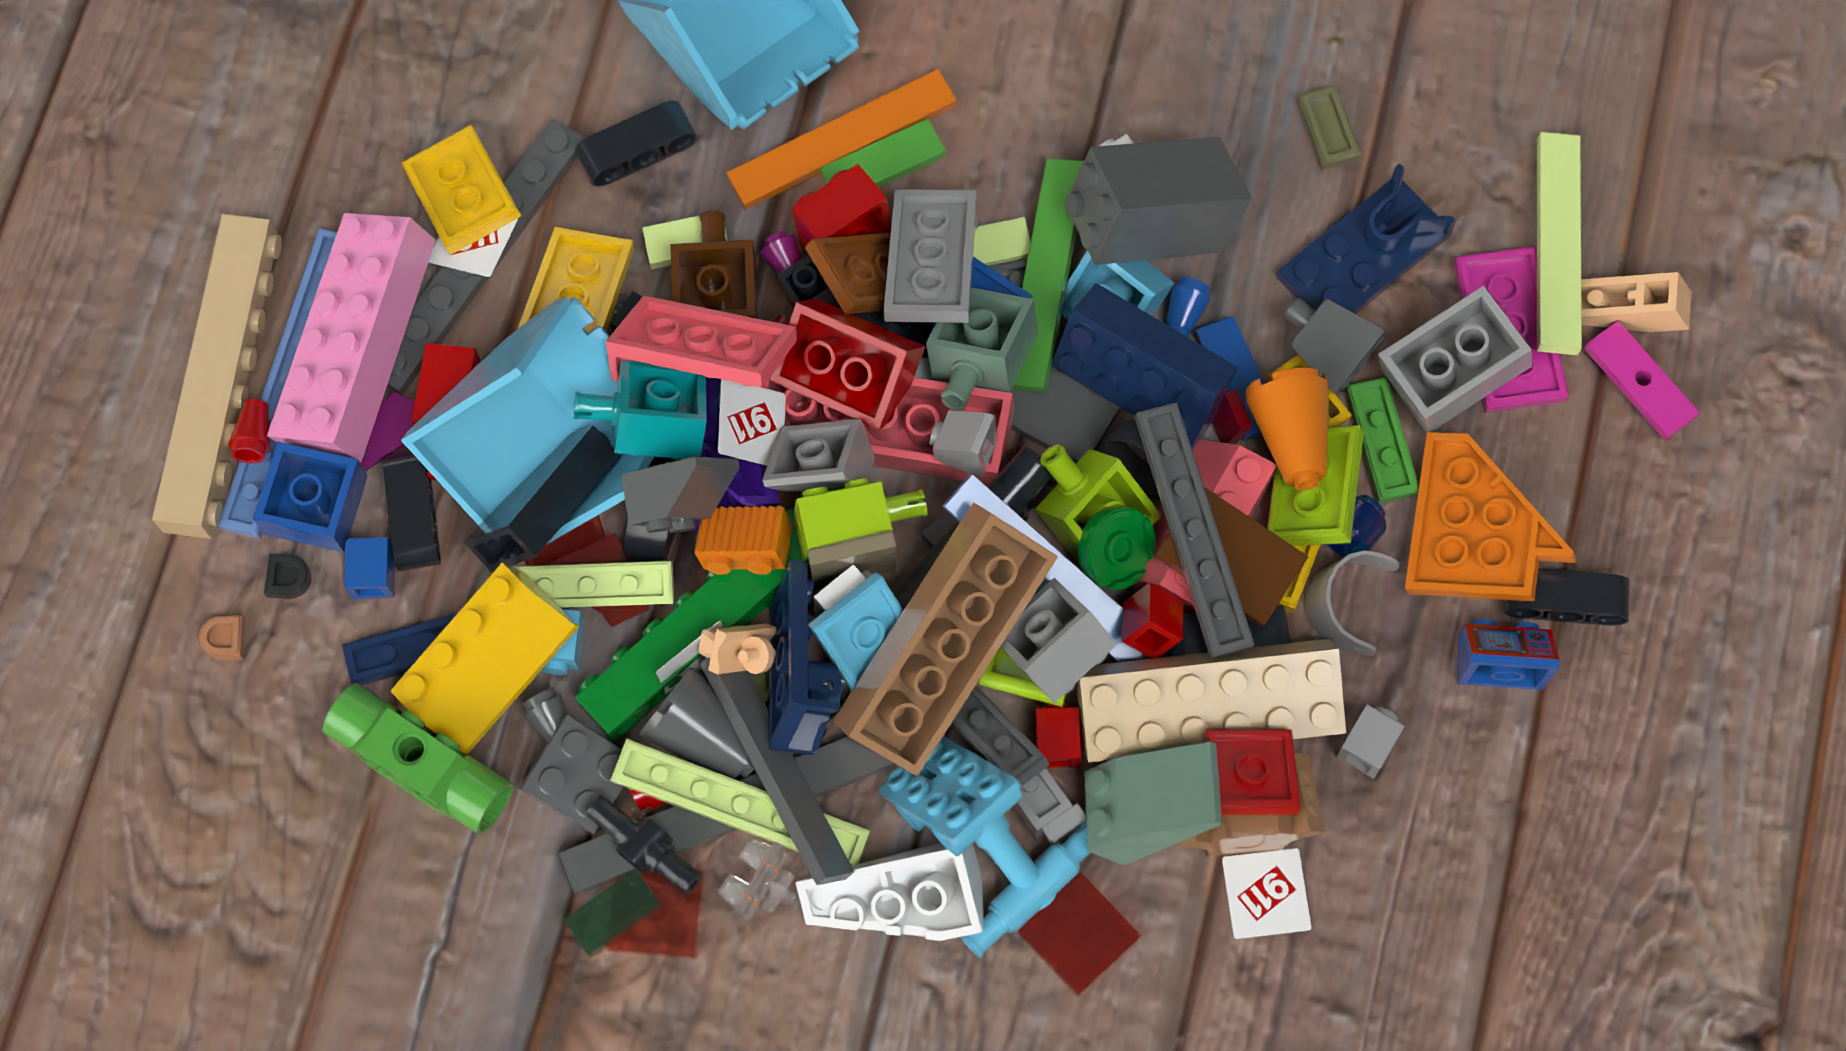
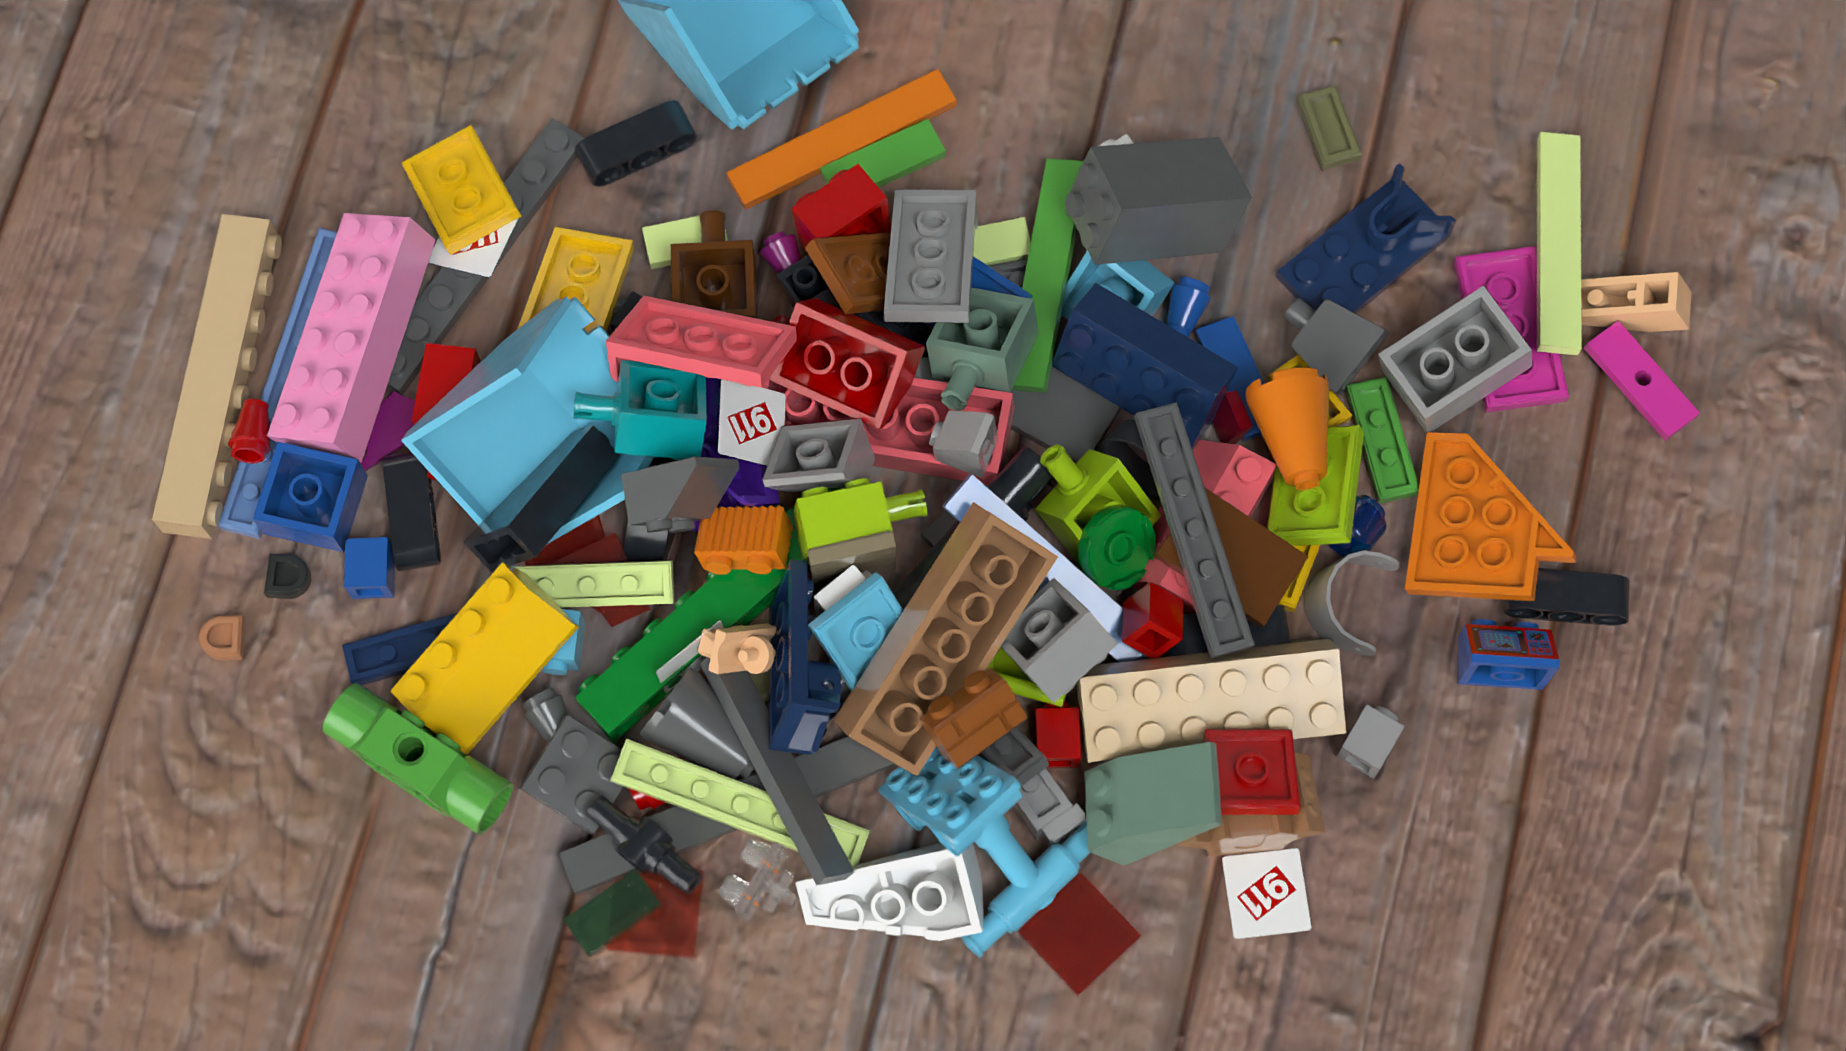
none -> dark orange brick [920,668,1028,769]

